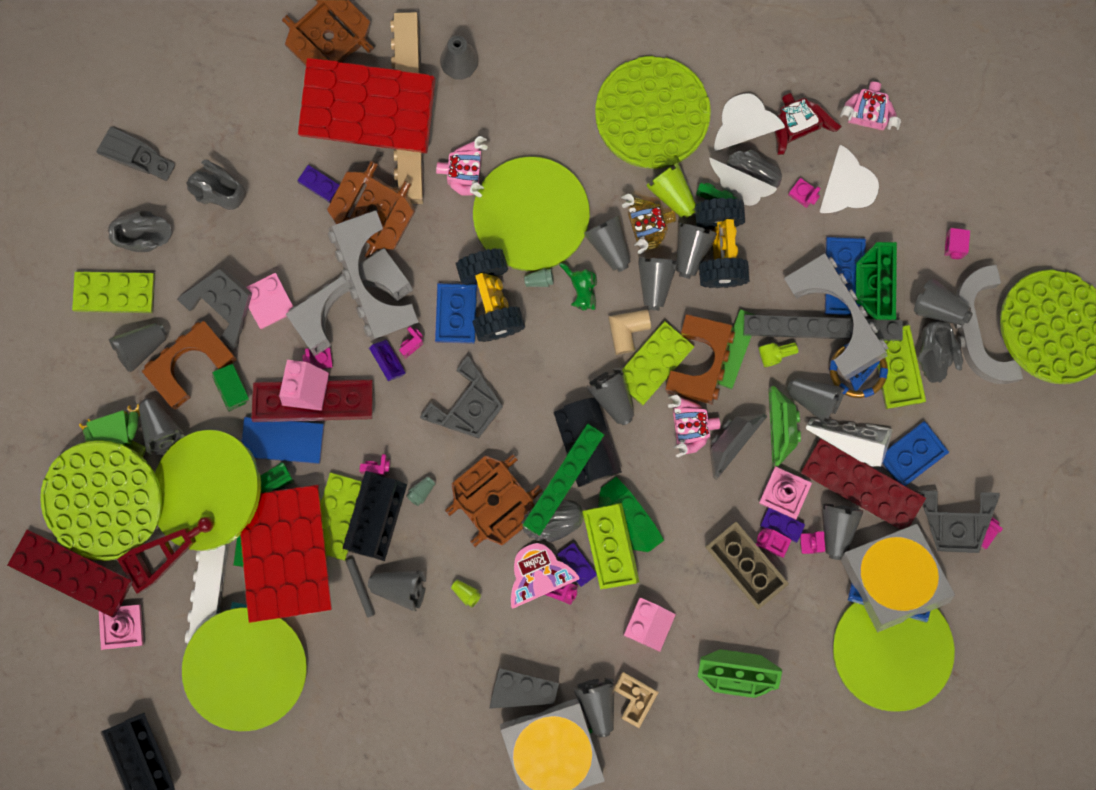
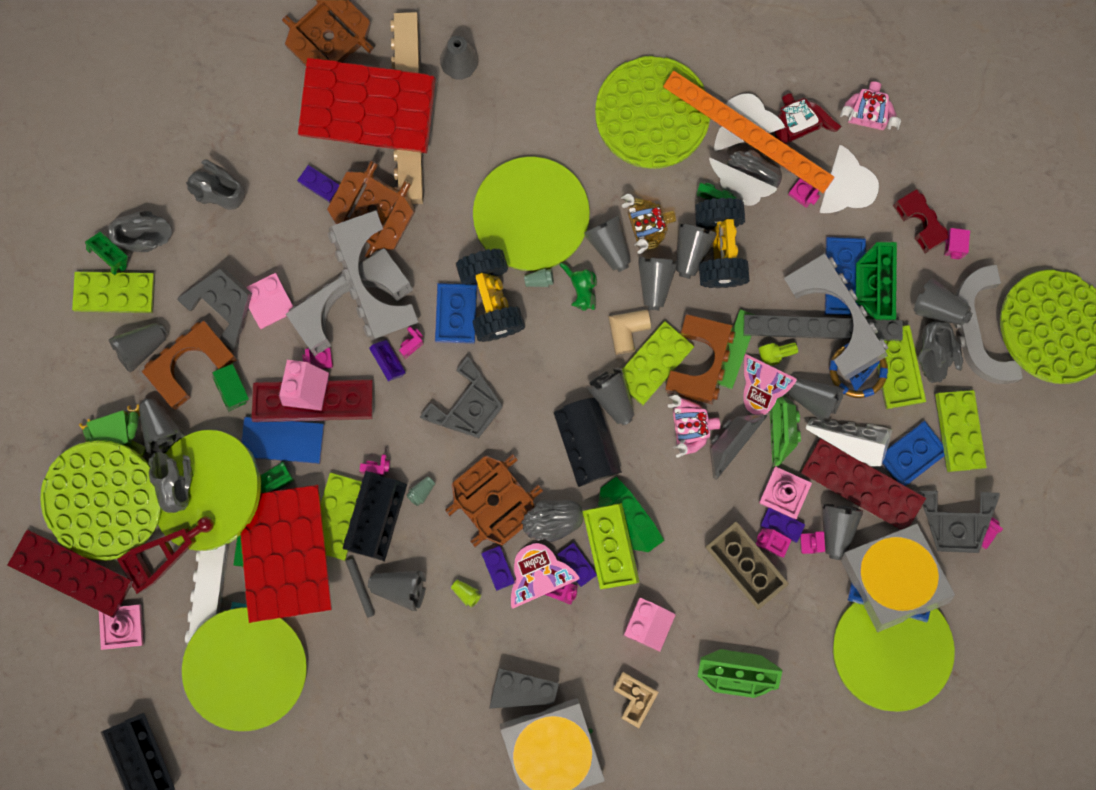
dark grey piece [96,127,175,181] -> none
torso [436,136,488,197] -> none
green plate [522,424,605,537] -> none
dark grey cone [573,678,614,737] -> none
lime cone [646,162,696,218] -> none
none -> green hinge [85,232,128,276]
none -> dark grey hair [149,452,192,513]
none -> dark purple plate [481,546,516,591]
none -> orange plate [663,71,835,194]
none -> sticker [743,354,797,415]
none -> dark red arch [893,189,949,254]
none -> lime plate [935,390,987,473]

